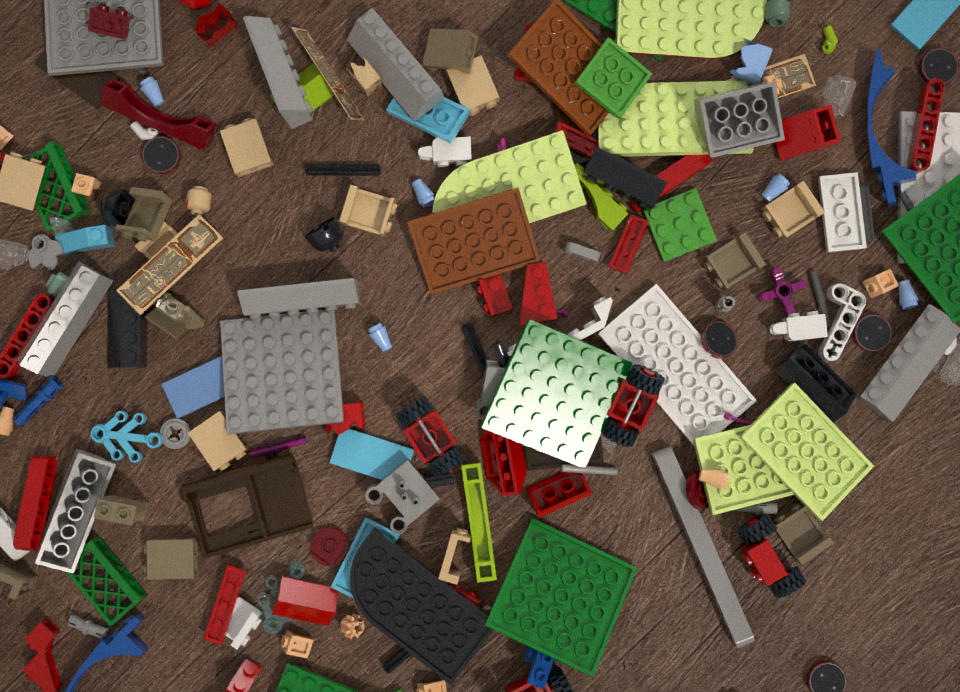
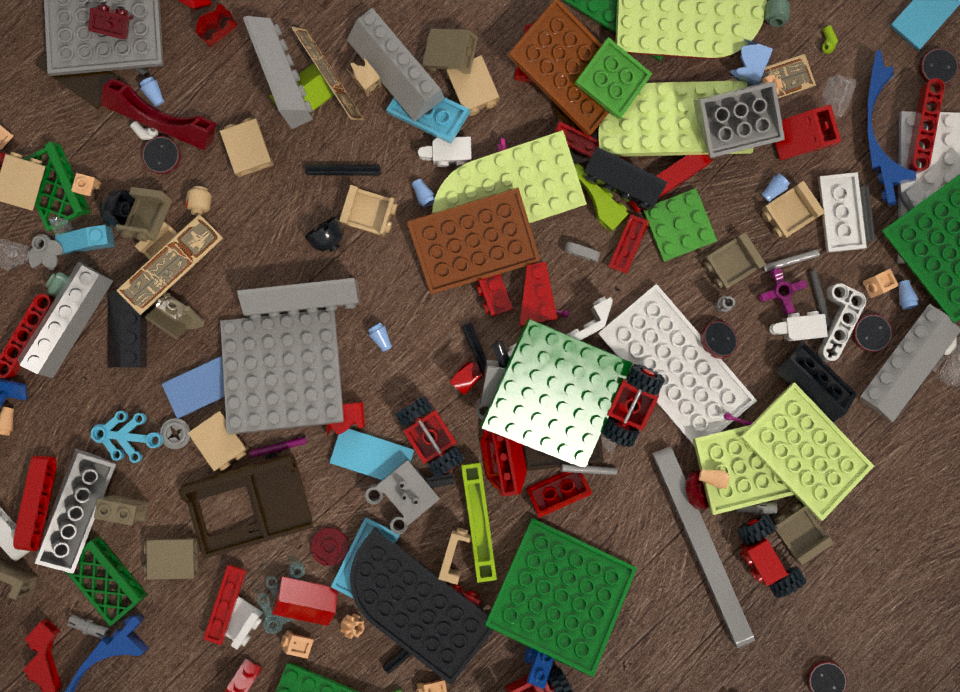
blue pin [13,376,64,427] -> none
none -> red piece [449,359,482,395]
none -> light grey bar [762,249,820,272]

